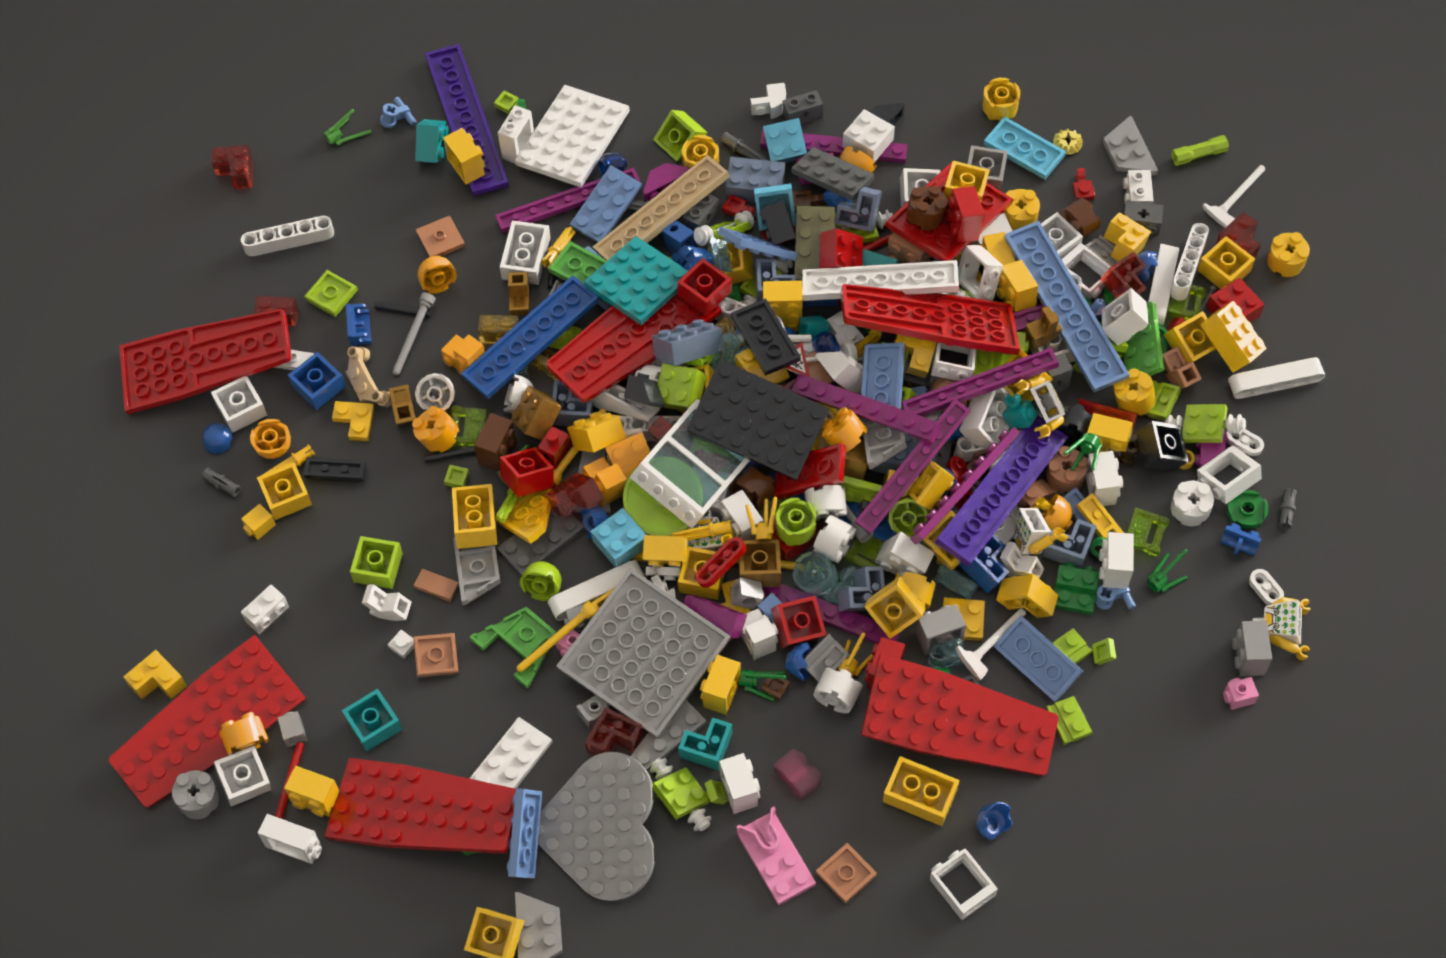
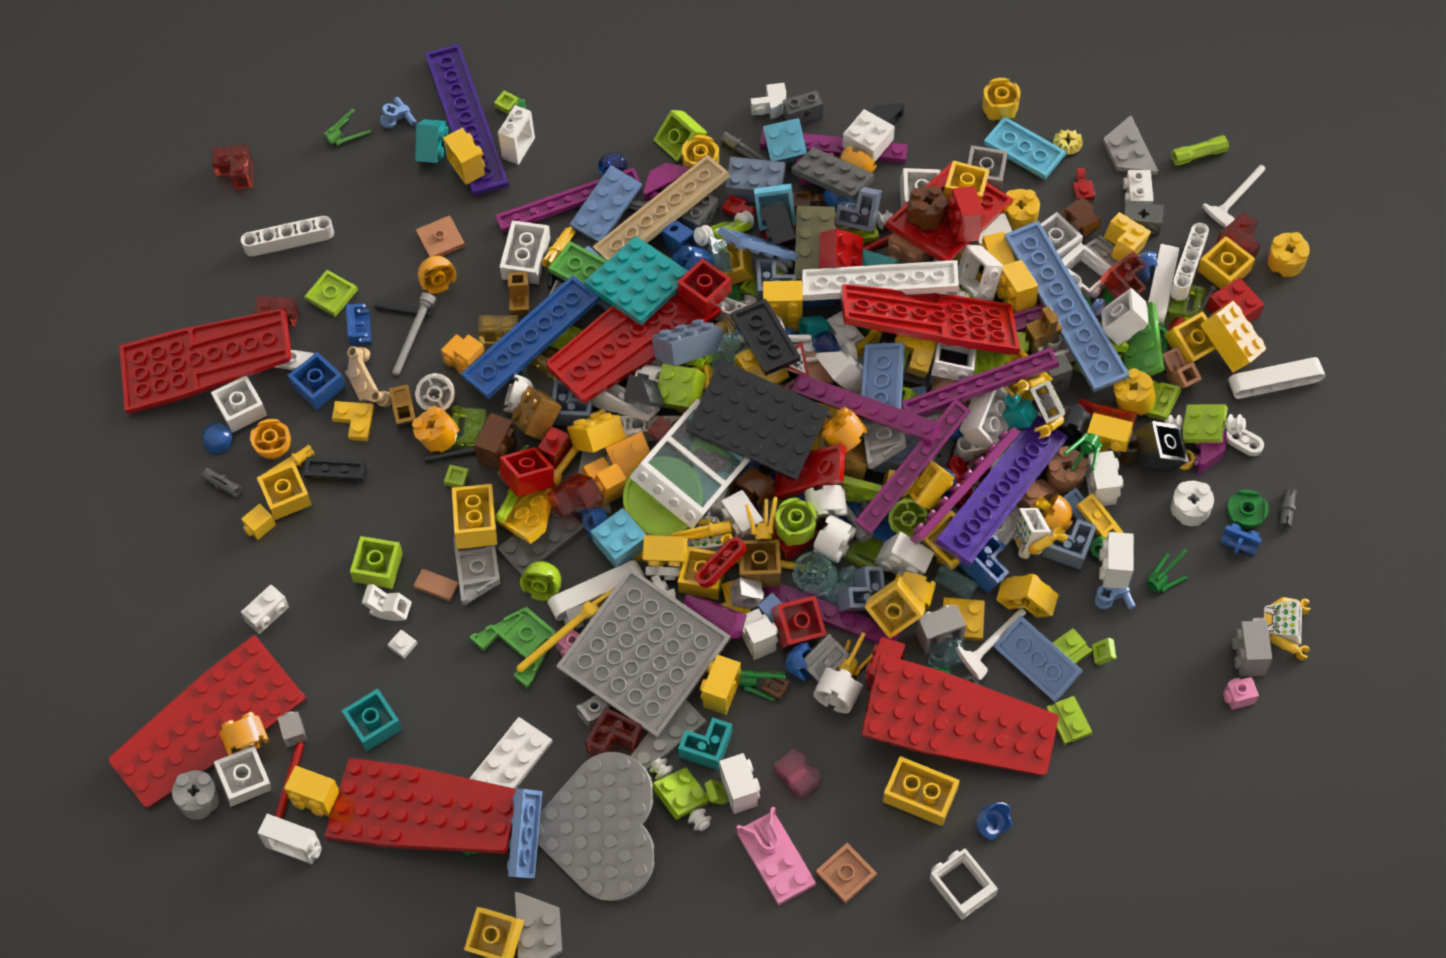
yellow brick [123,650,187,700] -> none
nougat plate [413,633,458,678] -> none
white plate [515,85,630,188] -> none
white brick [1000,542,1045,579] -> none
green plate [1054,563,1099,615] -> none
clear neon green plate [1127,508,1170,557] -> none
white window [1197,445,1262,504] -> none
white plate [1249,569,1284,605] -> none

